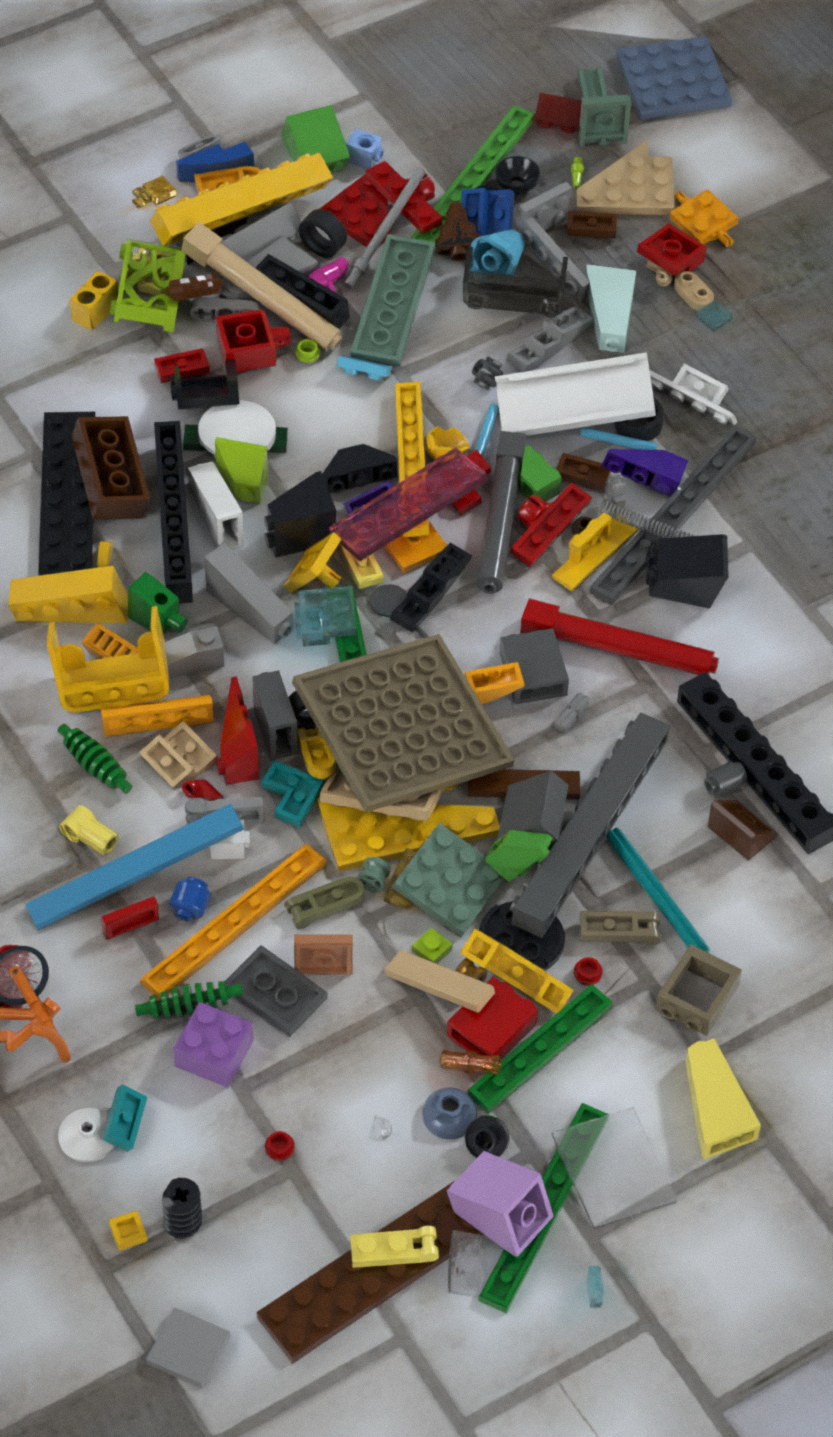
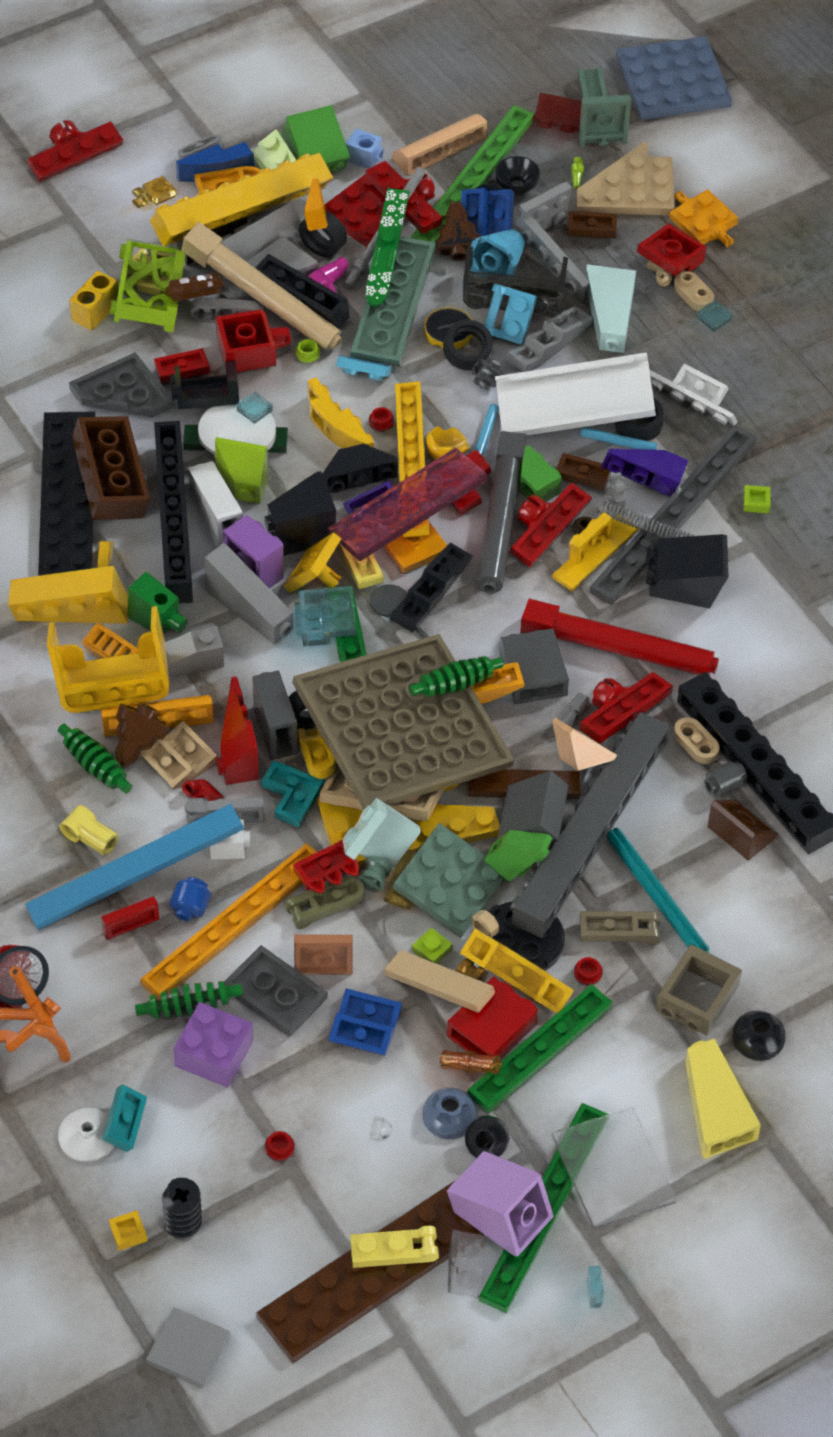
none -> red plate [27,120,123,182]
none -> dark grey plate [69,352,174,417]
none -> reddish brown rock [115,702,170,769]
none -> medium lavender brick [223,515,284,589]
none -> clear light blue tile [236,392,273,424]
none -> yellowish green plate [251,129,297,170]
none -> red plate [293,840,359,894]
none -> light orange slope [304,178,328,231]
none -> yellow slope [307,377,374,449]
none -> blue slope [329,988,403,1056]
none -> light aqua bracket [343,798,420,871]
none -> green piece [366,188,409,307]
none -> red plate [369,407,394,431]
none -> light nougat brick [391,114,487,176]
none -> green piece [409,656,503,697]
none -> black tile [424,307,473,349]
none -> black tyre [443,319,493,371]
none -> tan tile [472,910,499,938]
none -> medium azure plate [484,283,538,345]
none -> light nougat slope [552,718,617,771]
none -> red plate [579,672,673,744]
none -> tan plate [674,717,720,764]
none -> black piece [732,1010,786,1061]
none -> lime plate [743,485,771,513]

